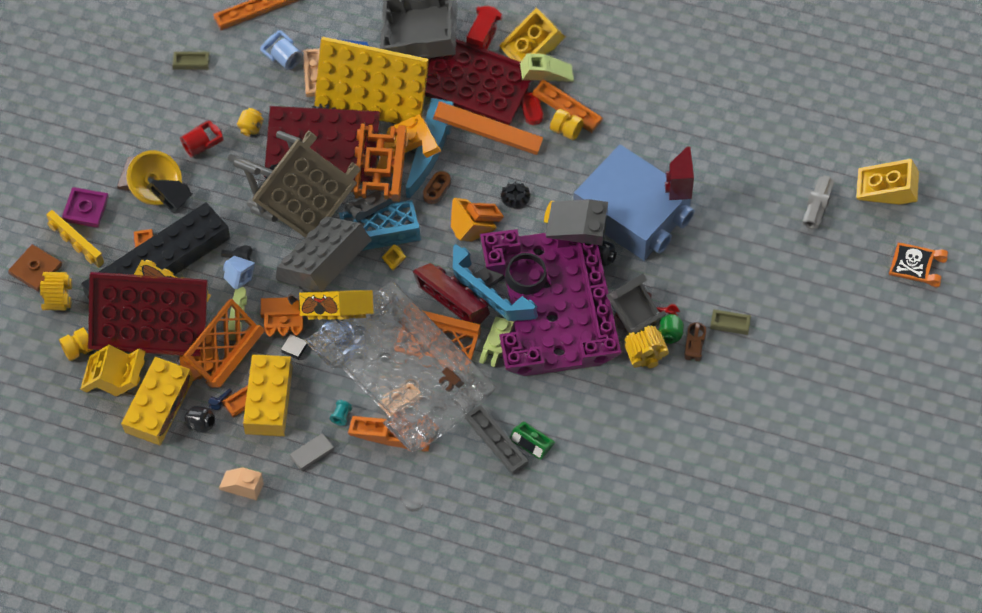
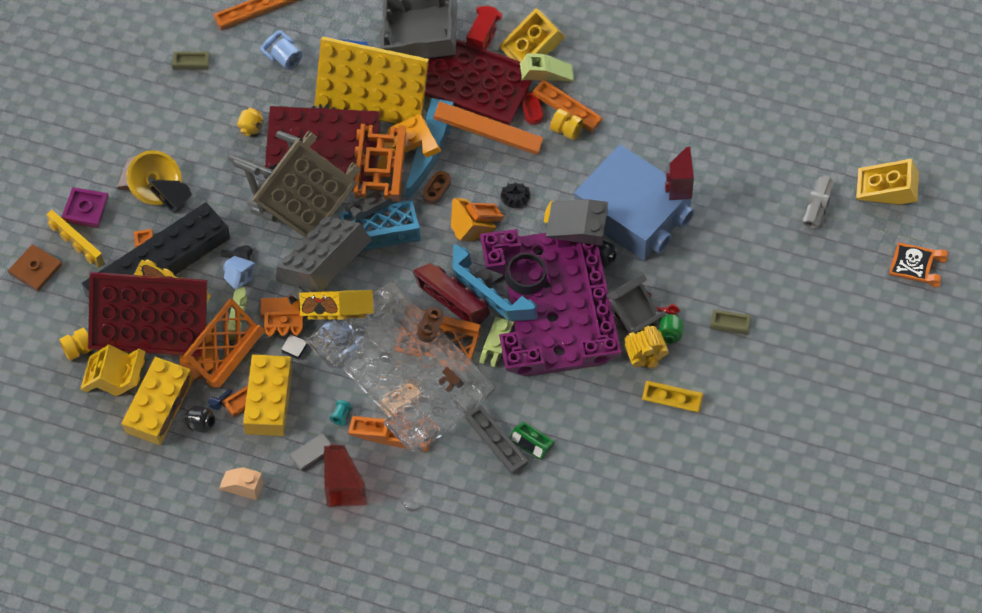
yellow brick [40,272,72,311] -> none
red piece [180,121,224,158] -> none
light nougat tile [303,49,320,97] -> none
yellow slope [381,244,406,271] -> none
reddish brown piece [684,322,706,362] -> none
none -> clear red slope [324,444,367,507]
none -> reddish brown plate [417,307,444,343]
none -> yellow slope [642,380,704,413]

